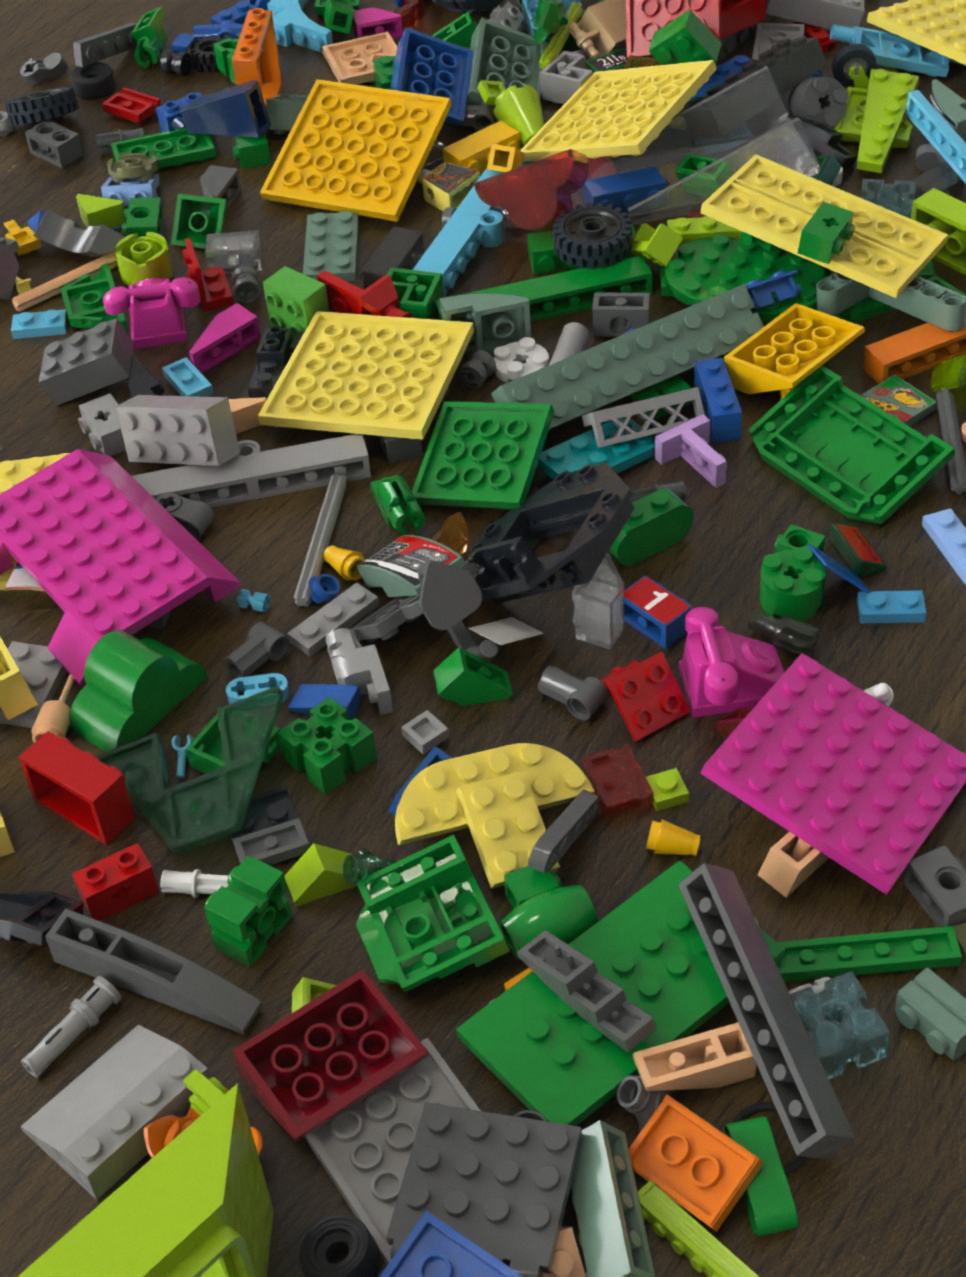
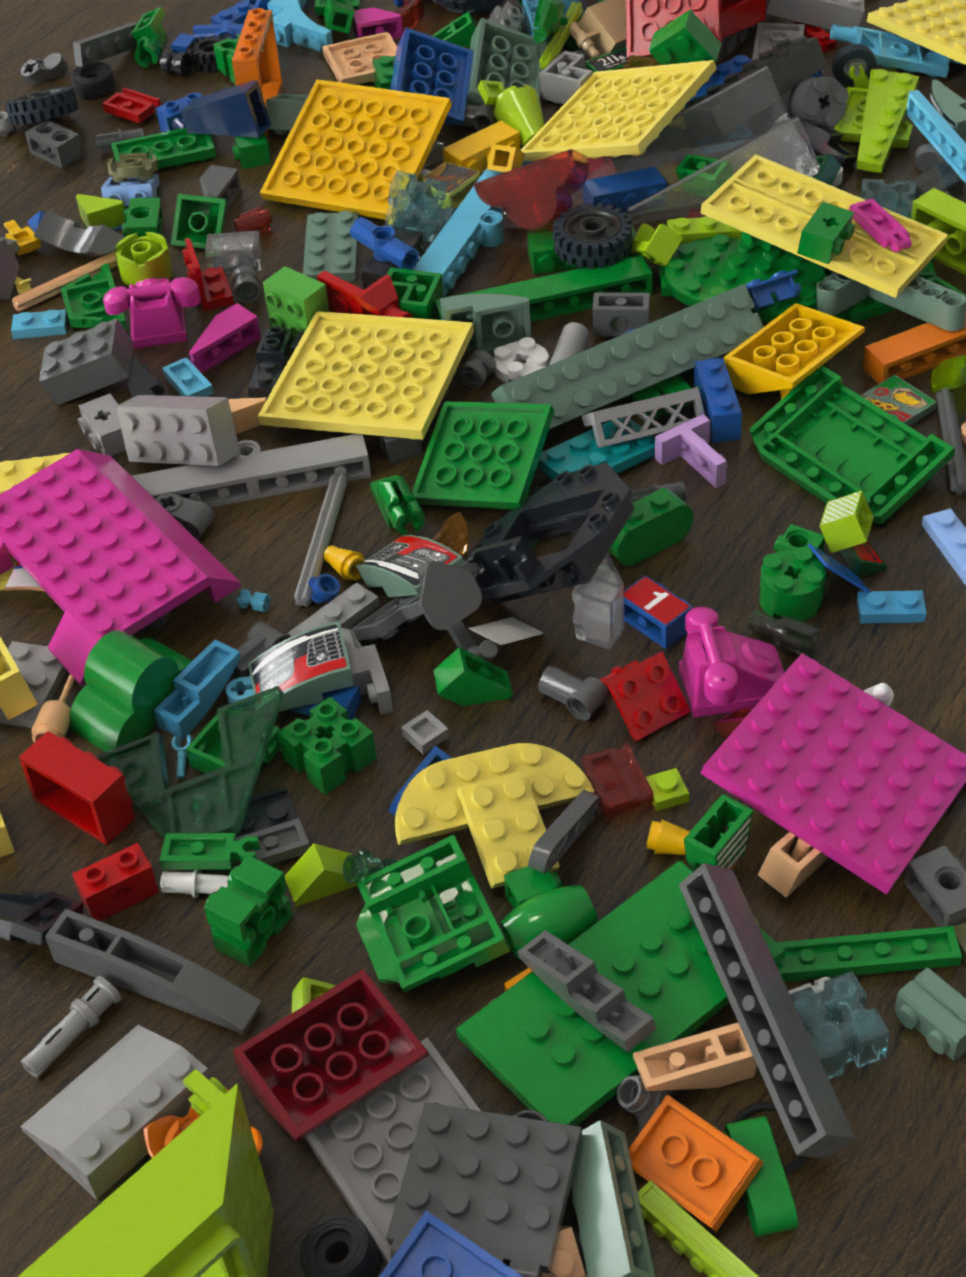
none -> dark azure slope [154,640,241,740]
none -> green plate [159,833,261,870]
none -> clear red brick [233,205,273,239]
none -> slope [248,621,354,716]
none -> blue piece [350,217,419,270]
none -> clear light blue brick [385,170,447,242]
none -> green torso [684,794,754,871]
none -> lime panel [819,491,874,553]
none -> dark pink hinge [849,198,912,252]

